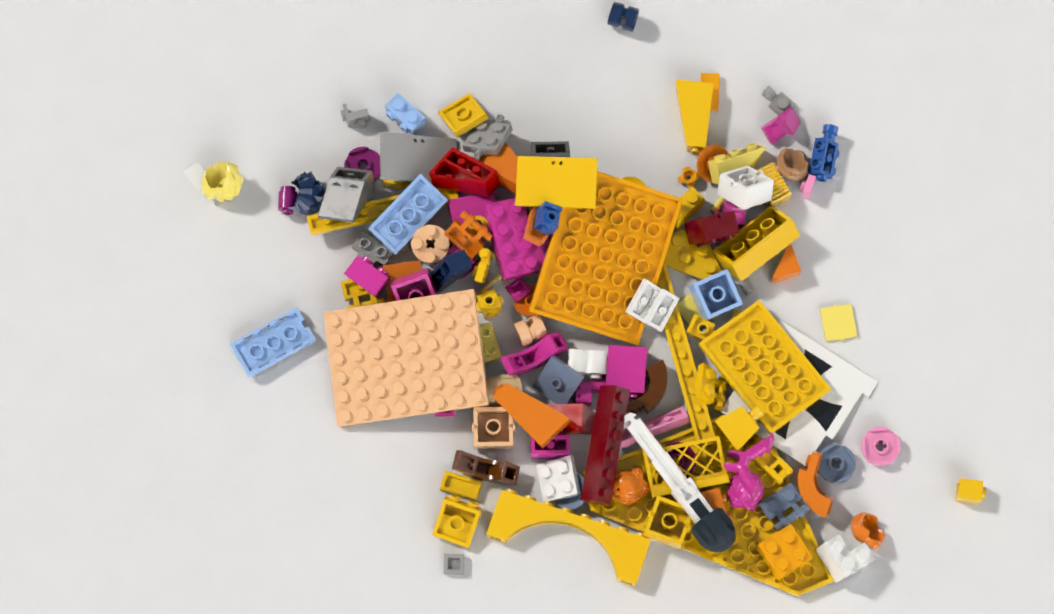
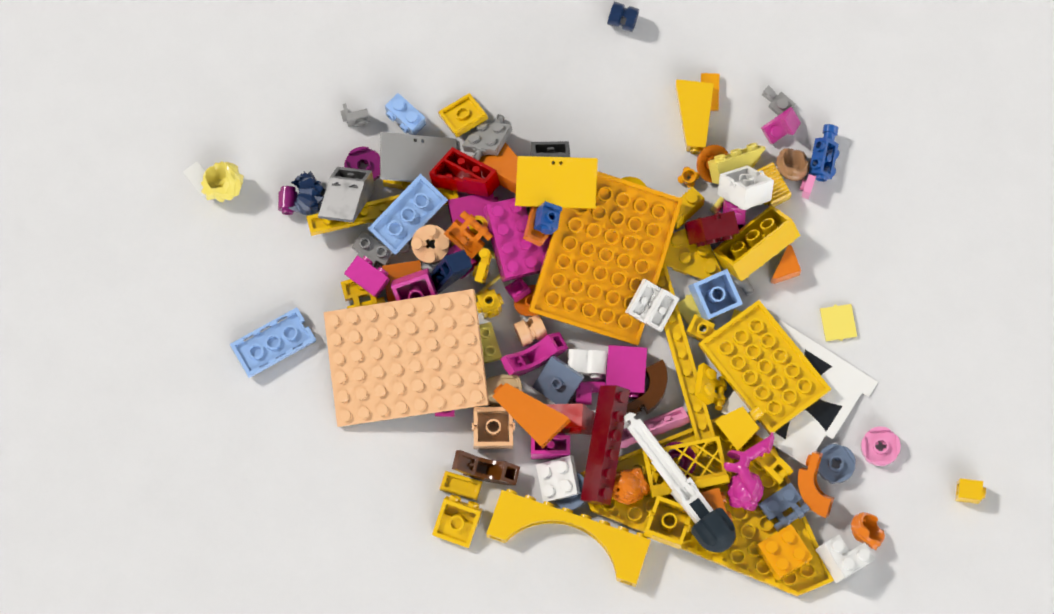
light grey tile [444,554,464,575] -> none

